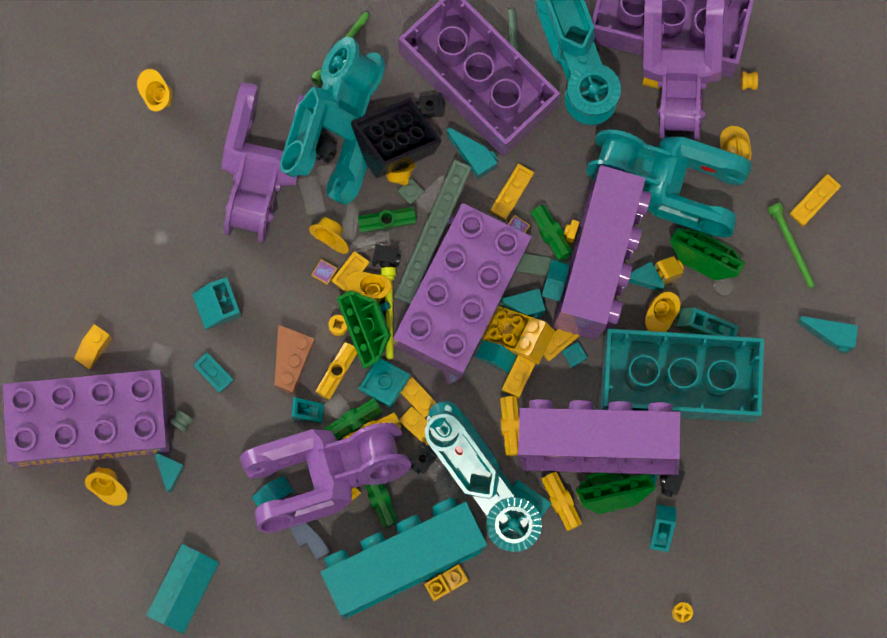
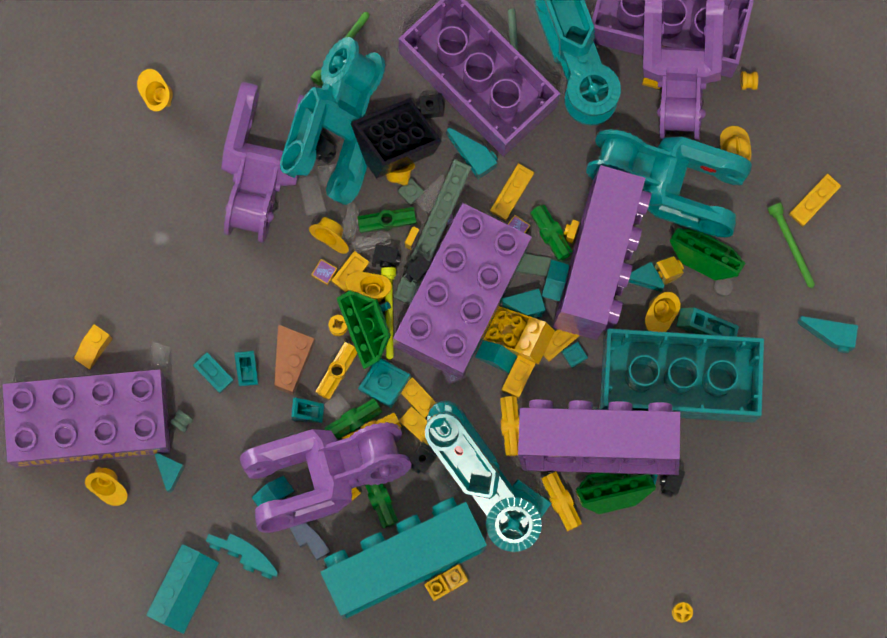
teal slope [192,277,242,330] -> none
teal slope [649,504,676,552] -> none
none -> teal slope [206,534,279,580]
none -> teal slope [235,351,258,386]
none -> black brick [402,252,431,284]
none -> yellow tile [405,226,420,250]

